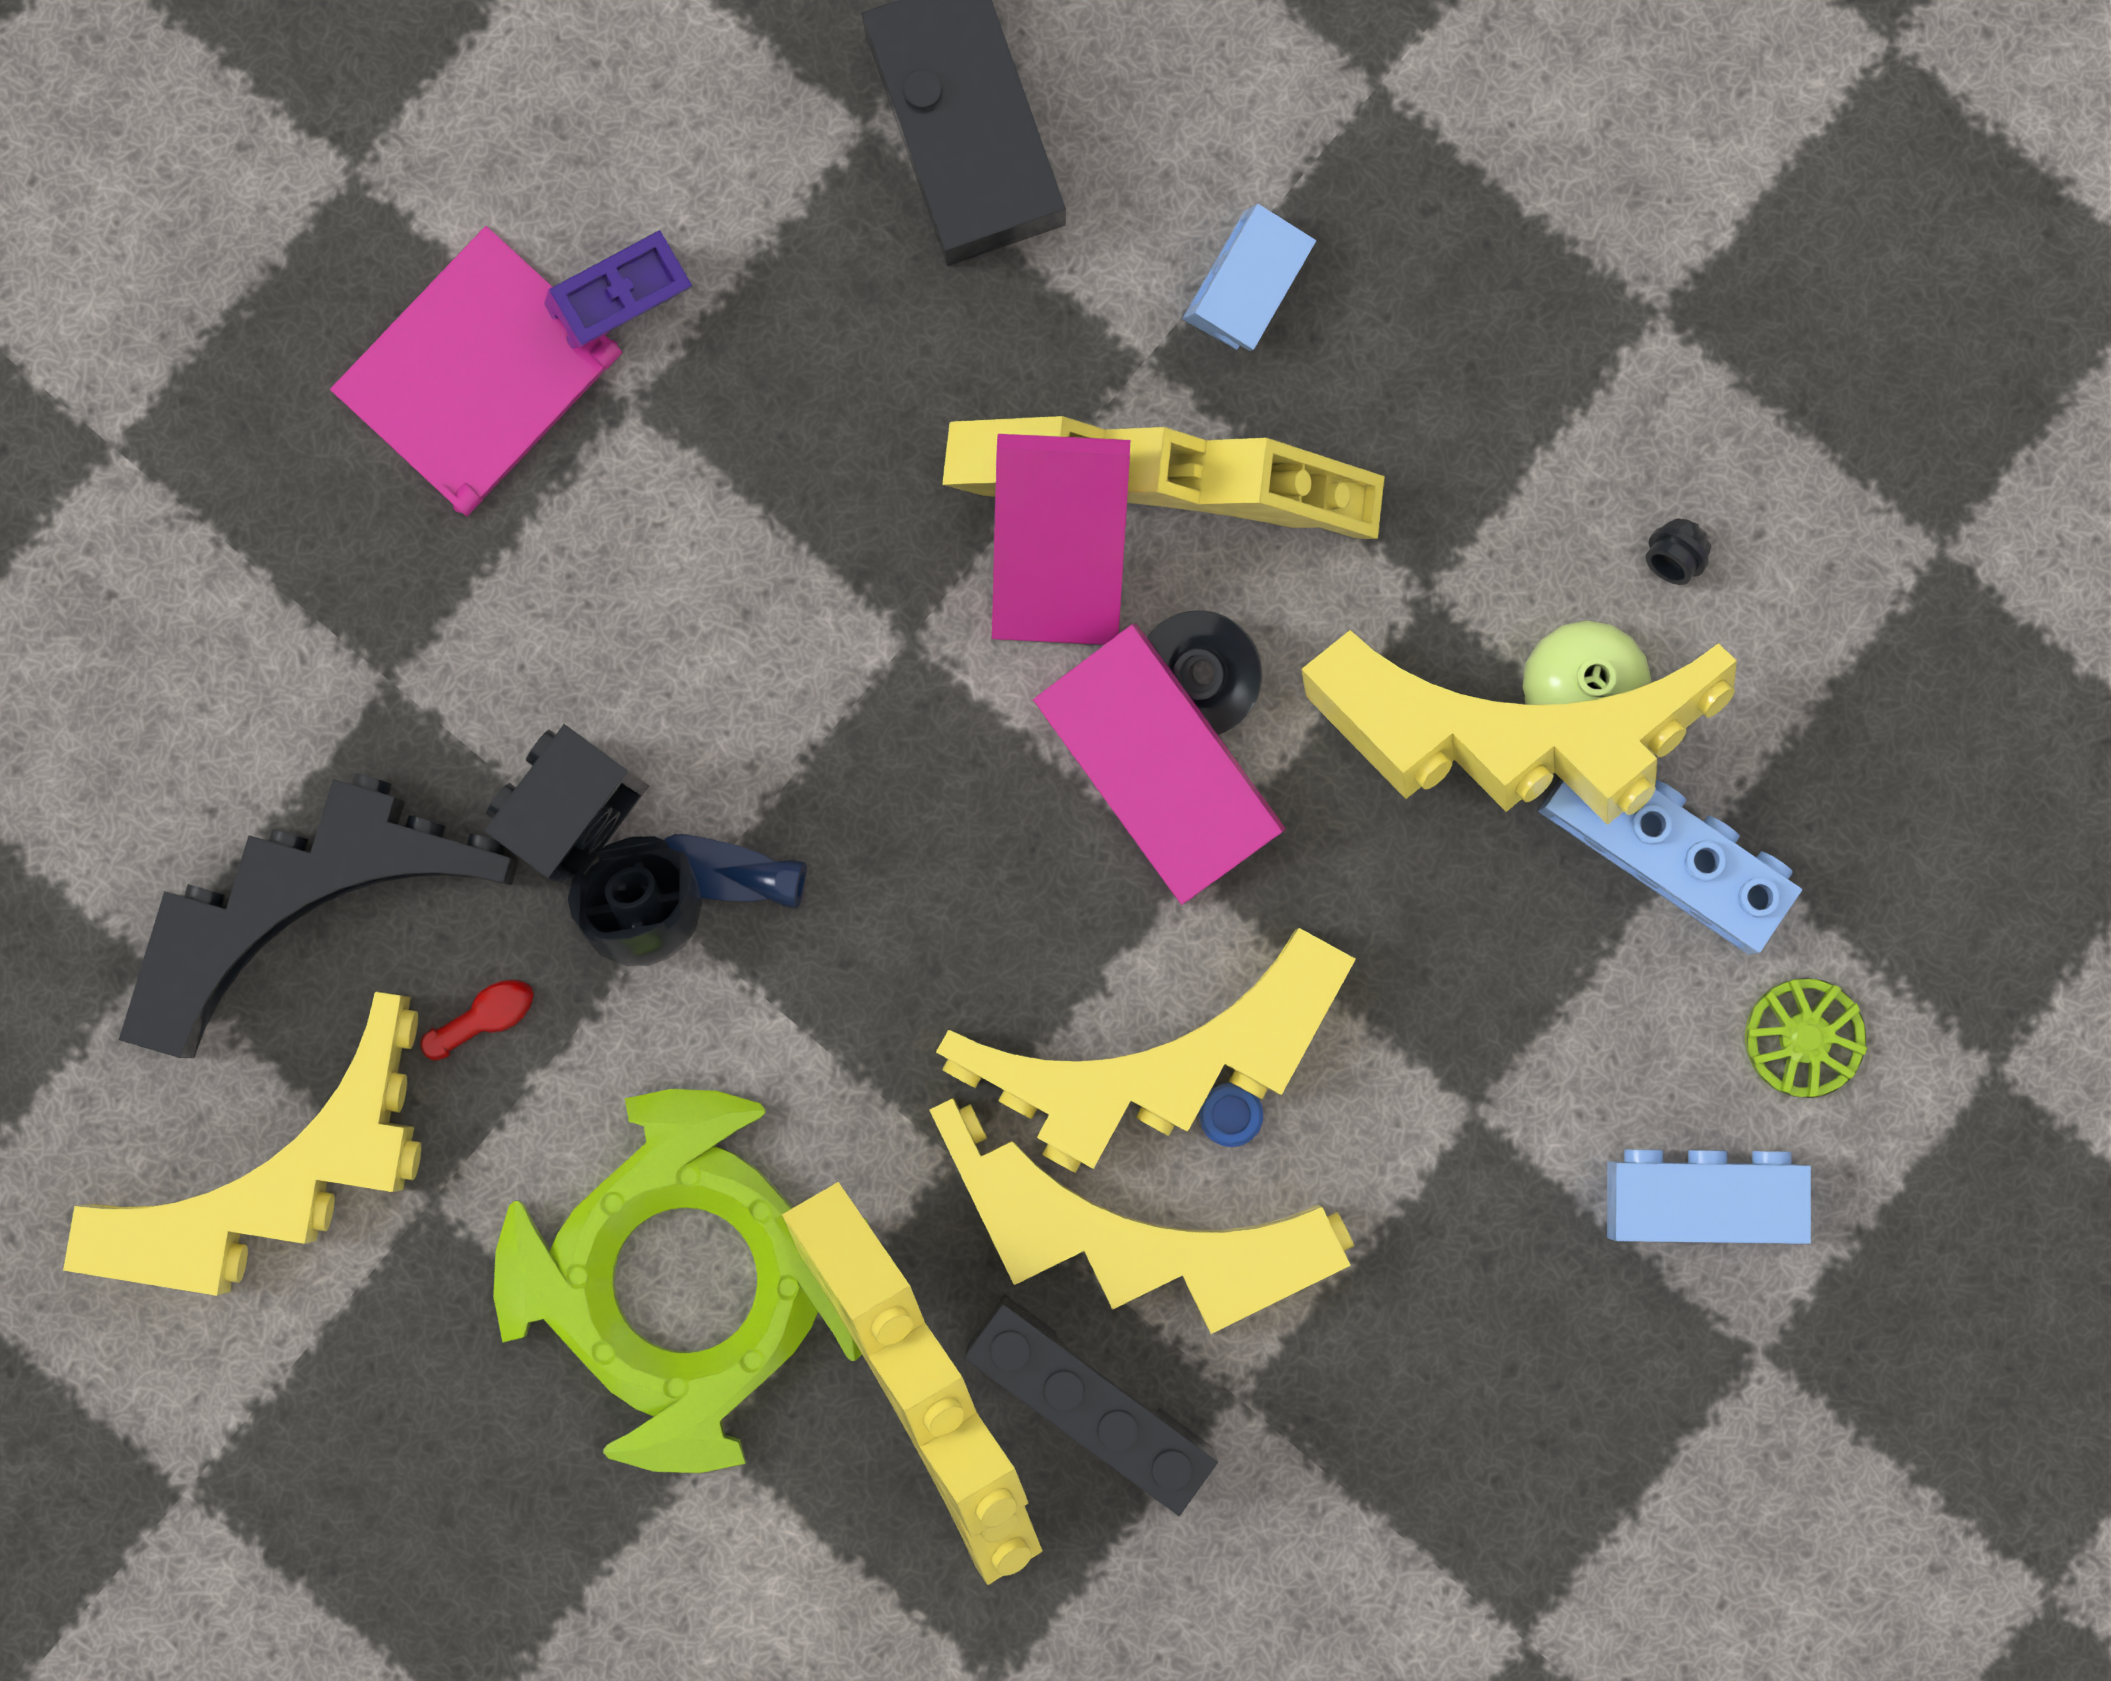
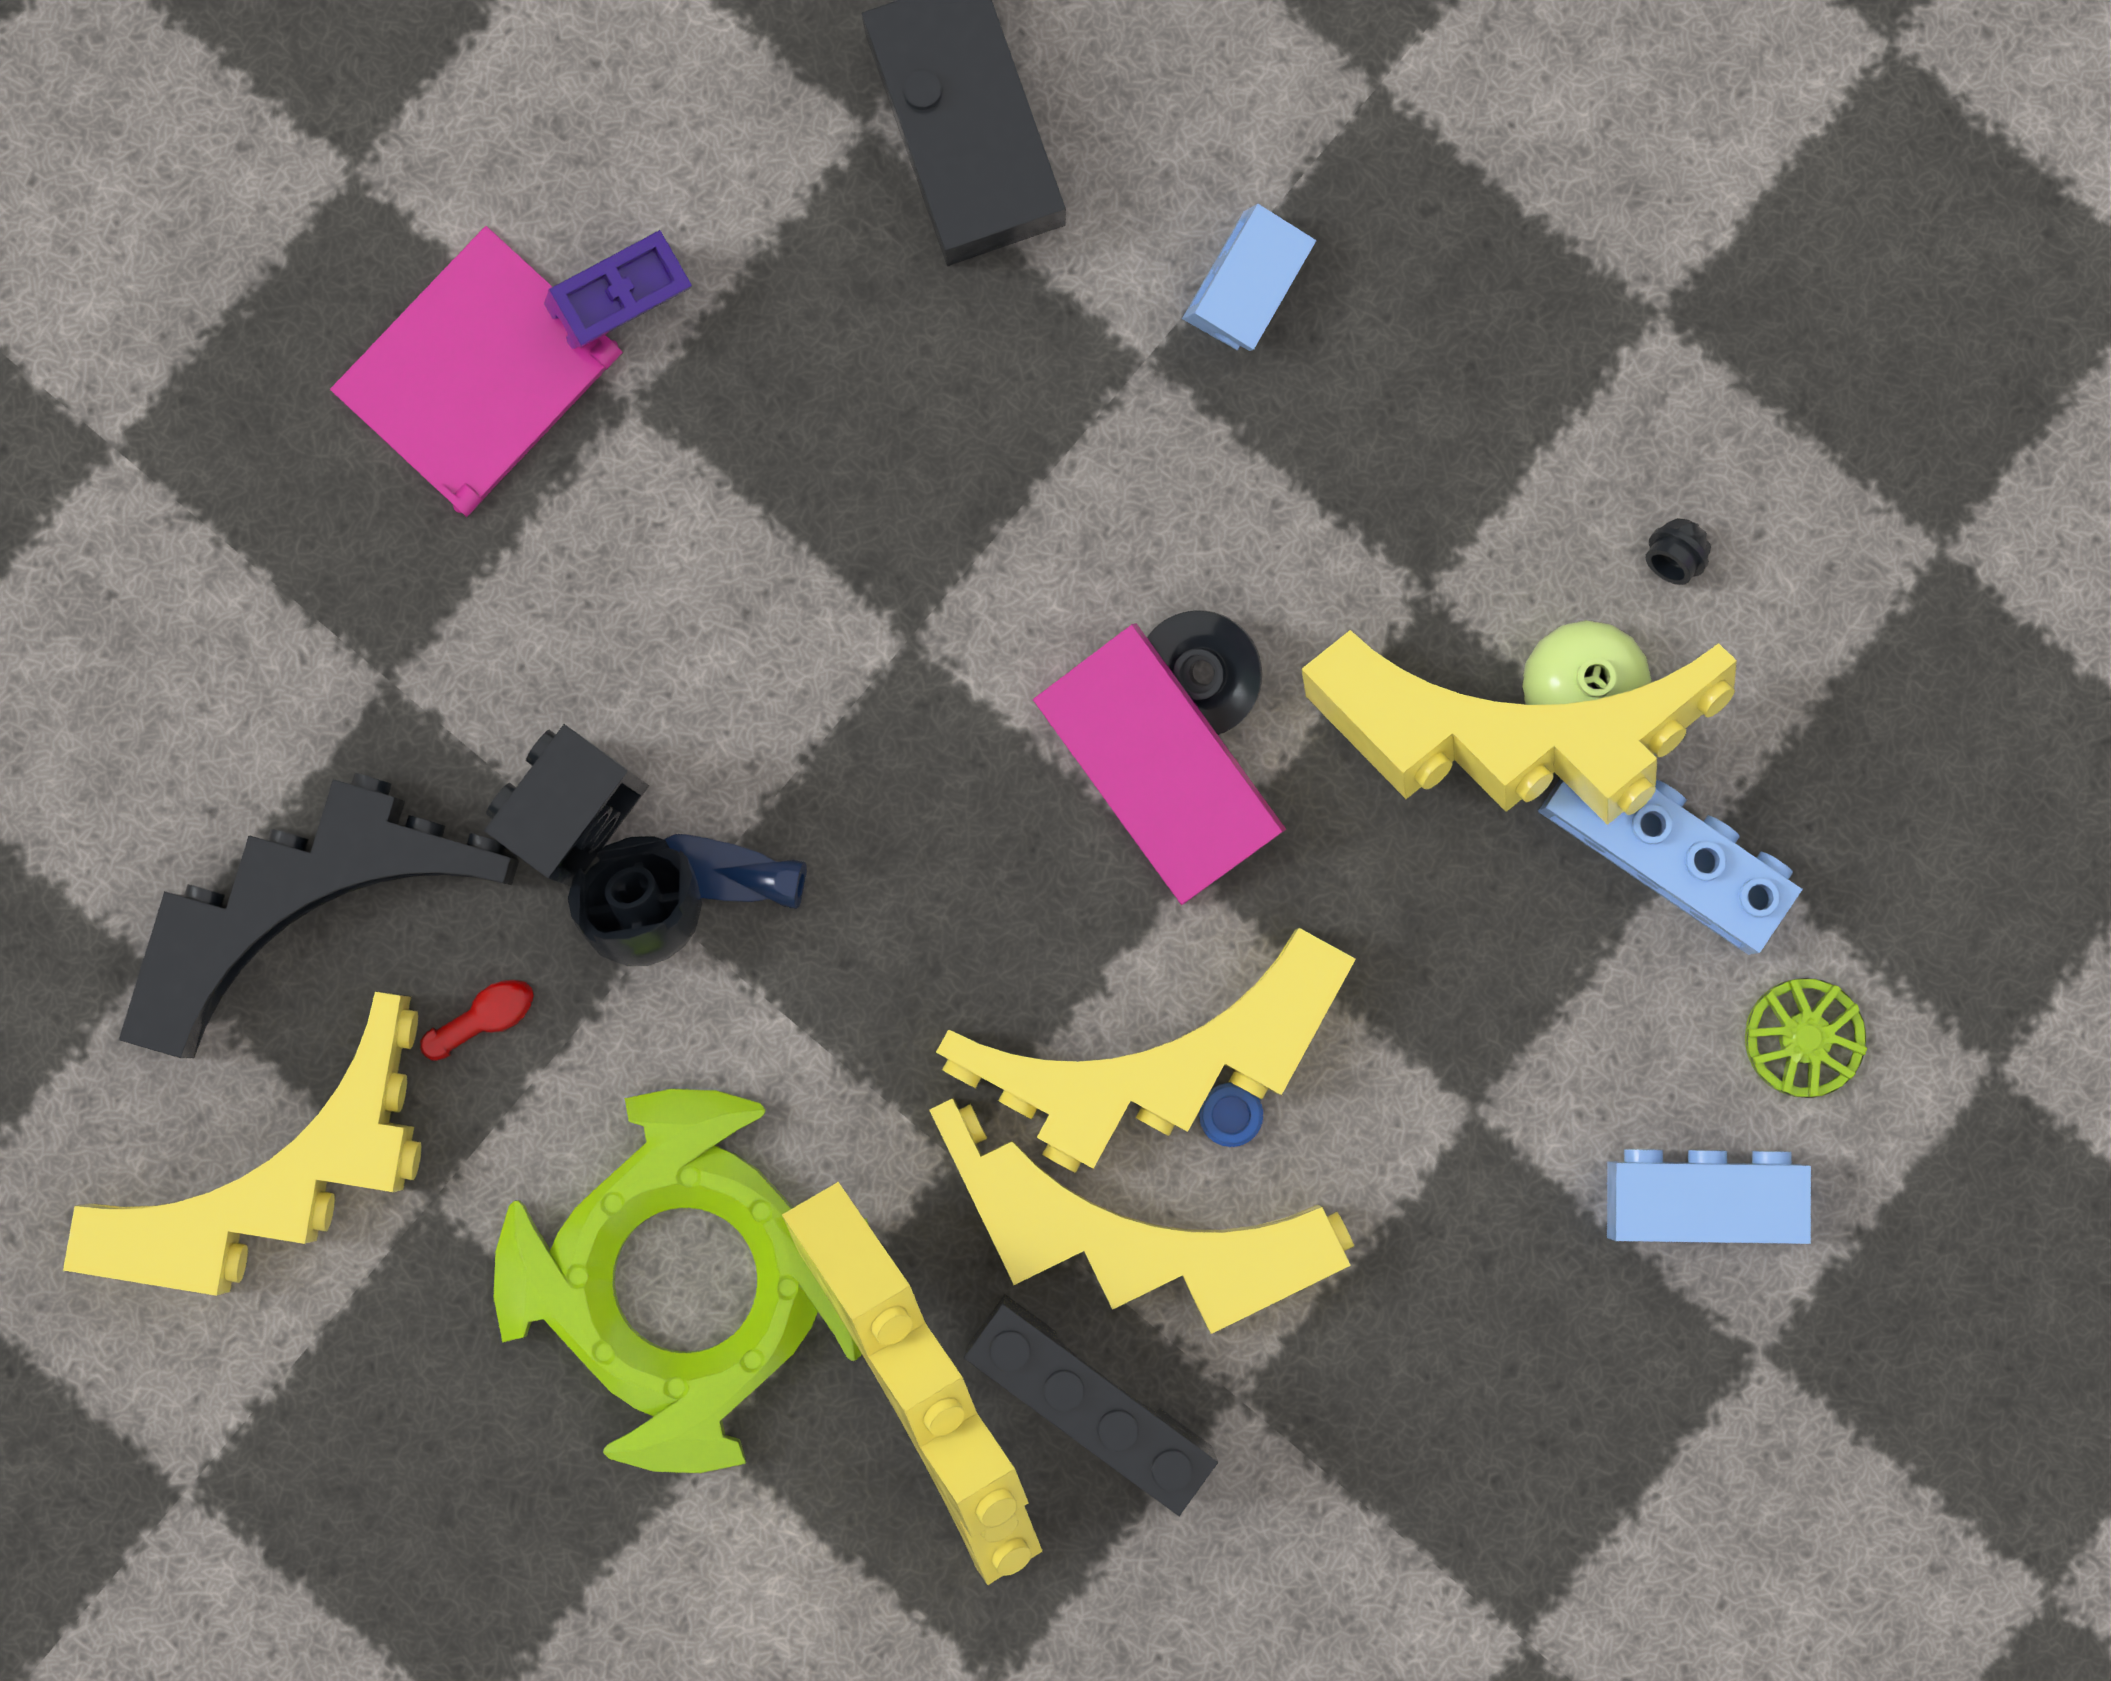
light yellow arch [942,416,1385,539] -> none
dark pink tile [992,434,1131,645] -> none

